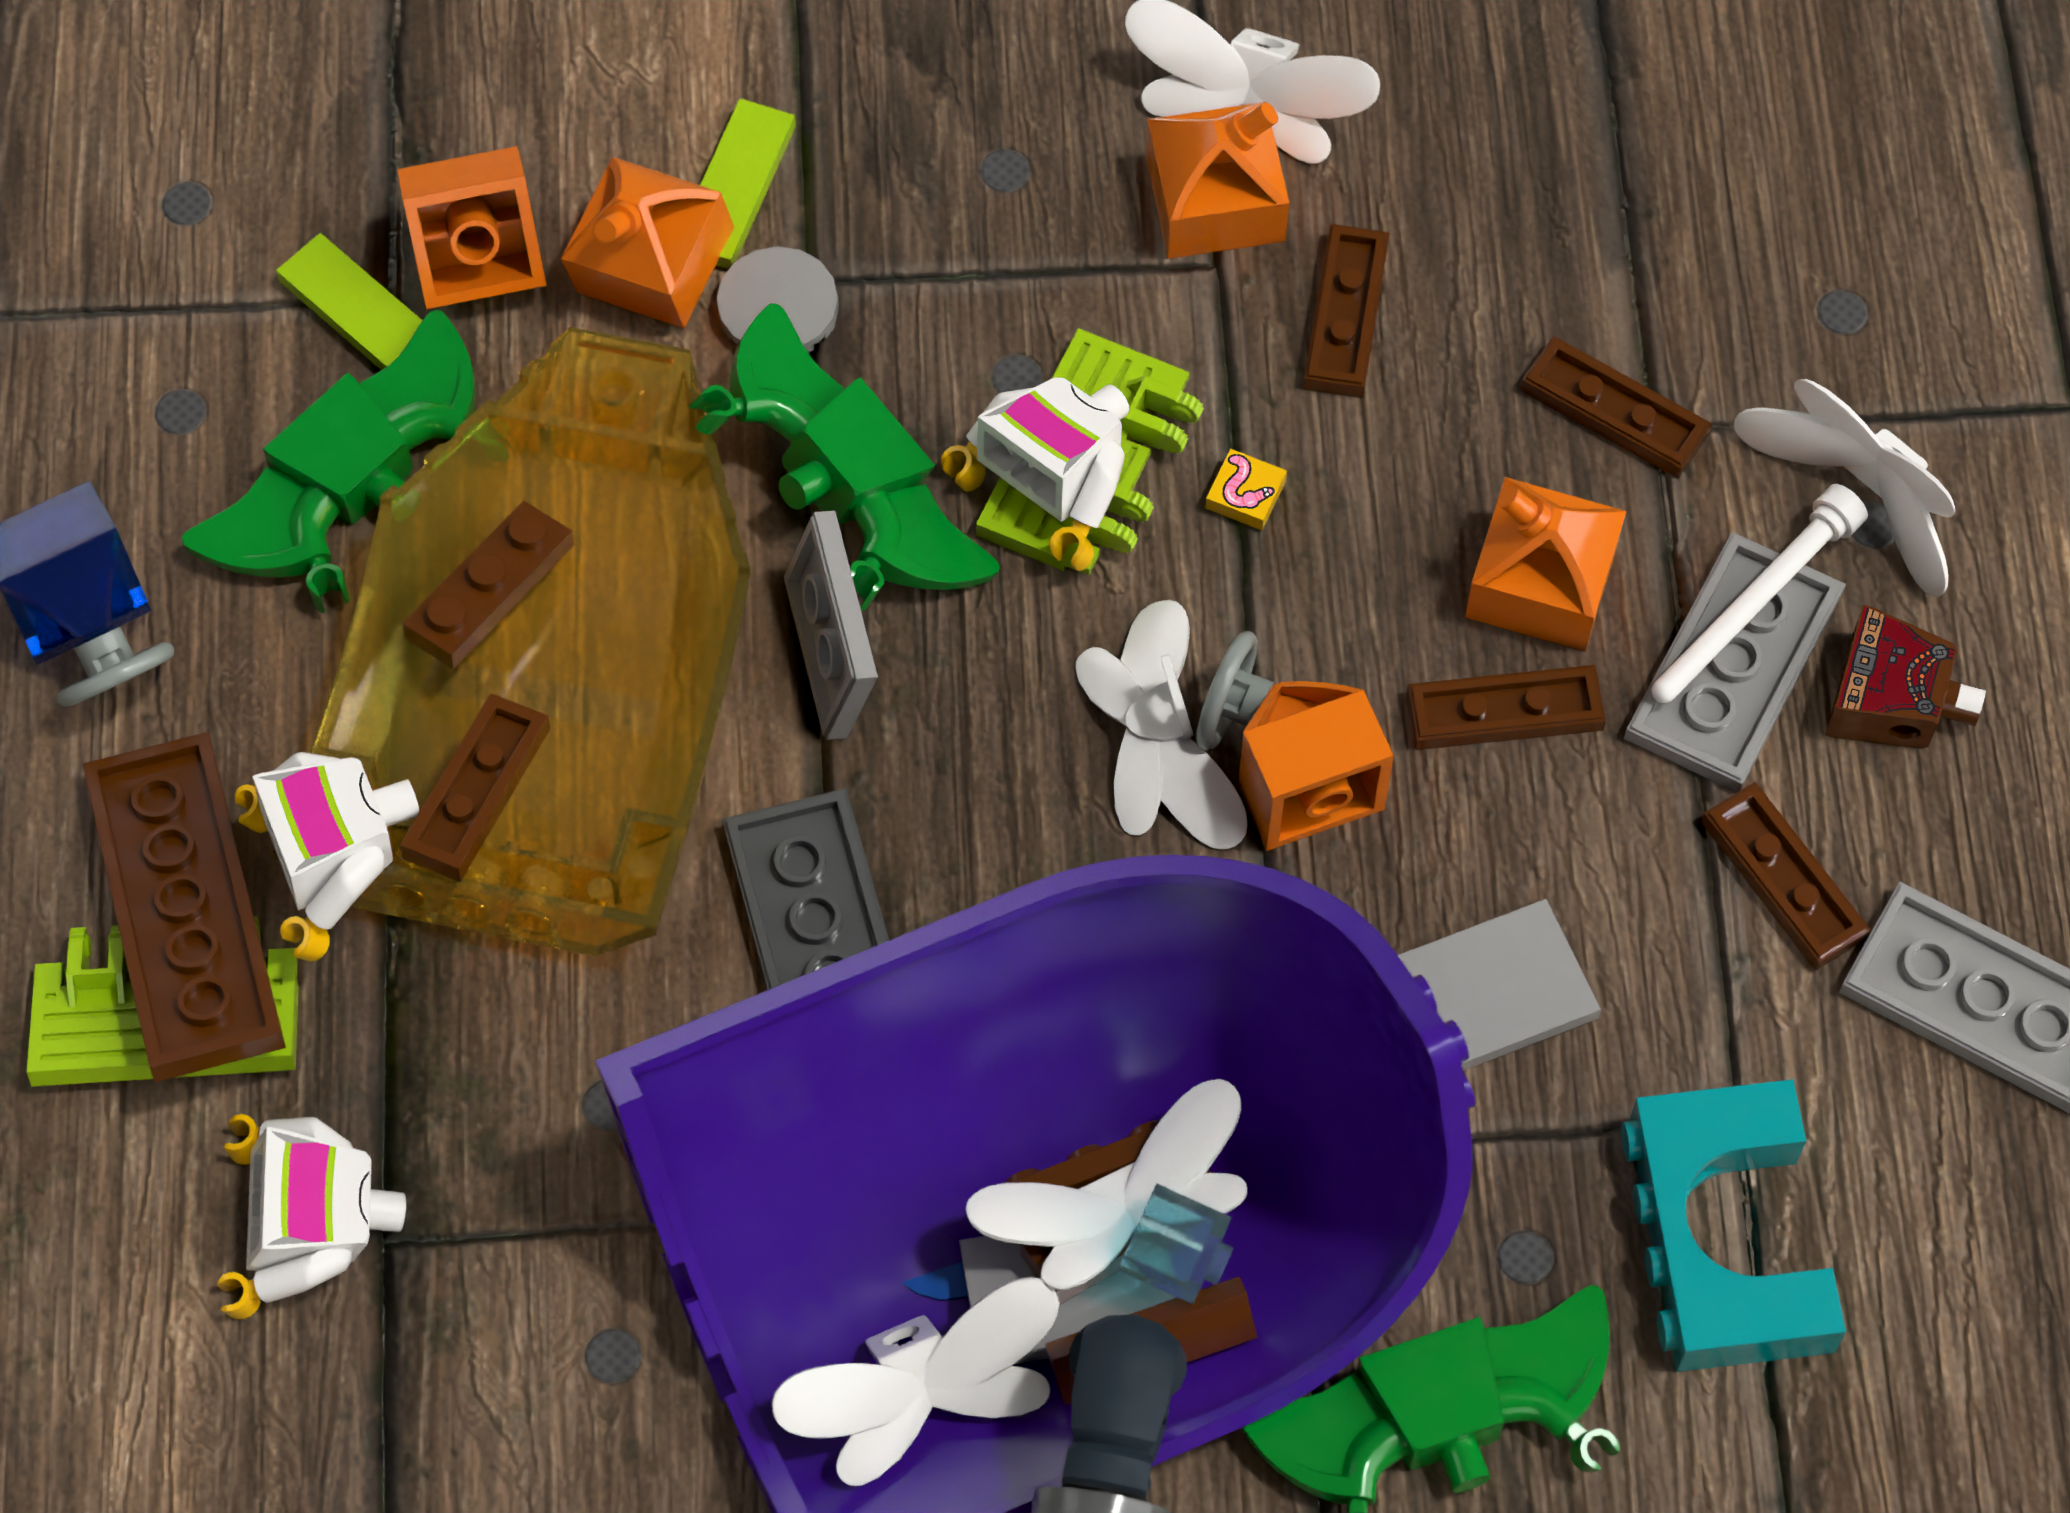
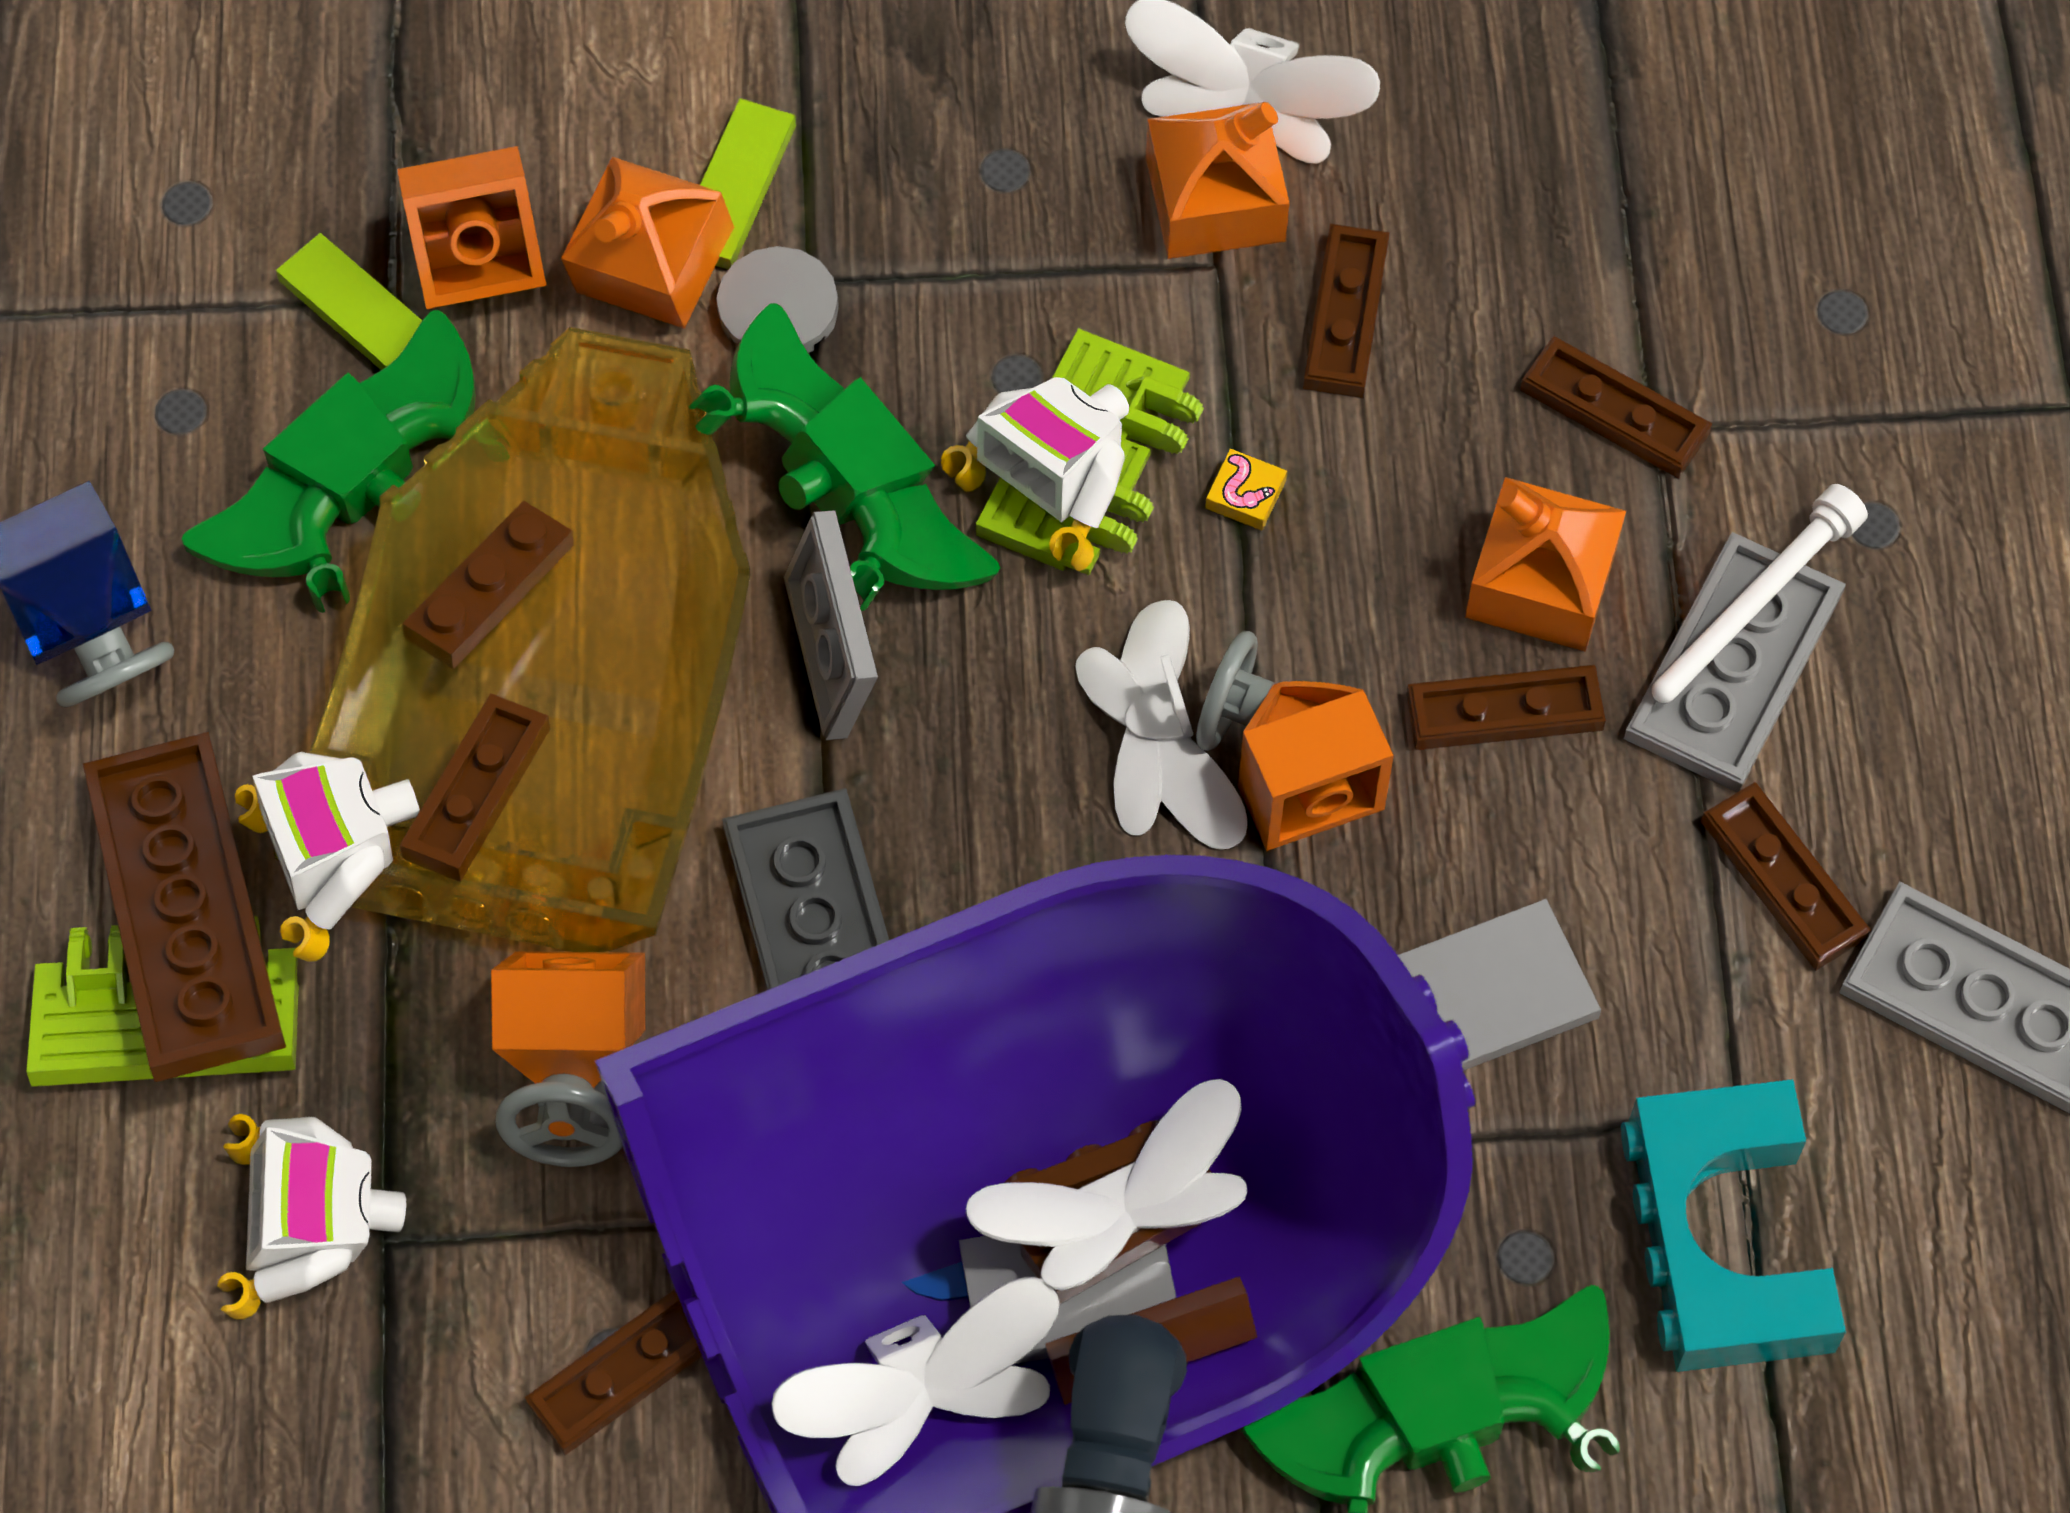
clear light blue brick [1118,1183,1233,1304] -> none
white piece [1734,379,1955,597] -> none
torso [1825,605,1986,749] -> none
none -> orange piece [491,951,646,1167]
none -> reddish brown tile [524,1289,702,1456]

